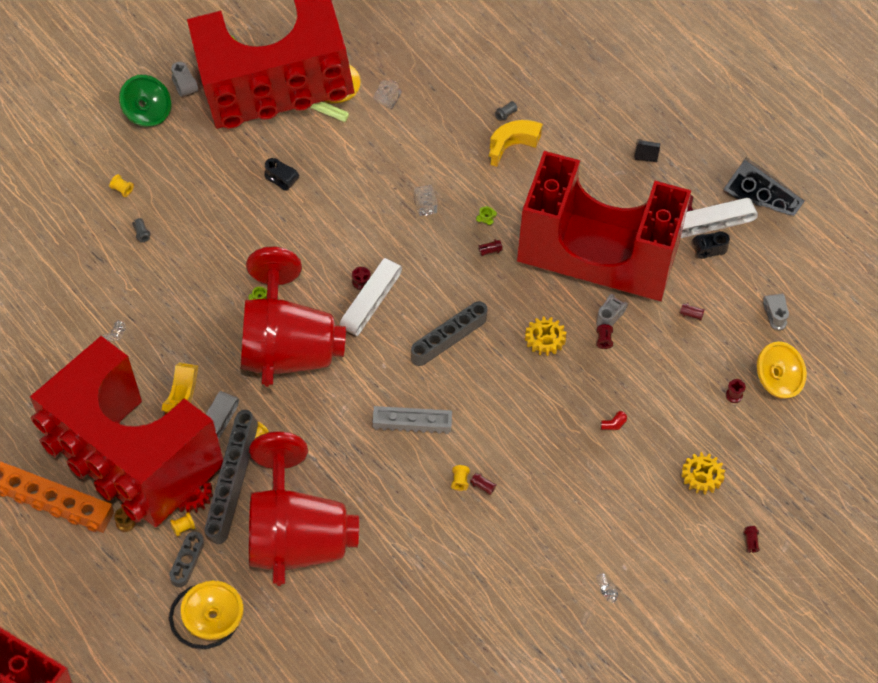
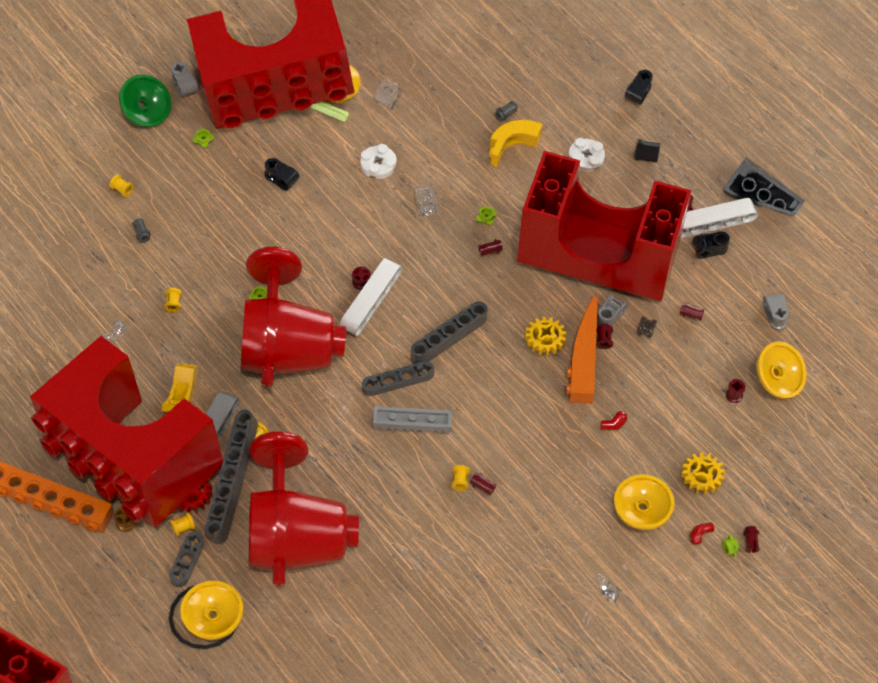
none -> yellow bush [164,288,182,313]
none -> lime plate [193,129,214,148]
none -> white plate [360,144,397,179]
none -> dark grey beam [362,361,434,396]
none -> orange slope [566,296,598,404]
none -> white plate [568,138,605,172]
none -> yellow dish [614,474,674,530]
none -> black piece [625,70,653,104]
none -> clear smoke wheel [637,316,657,338]
none -> red arm [689,522,714,545]
none -> lime plate [722,534,739,557]

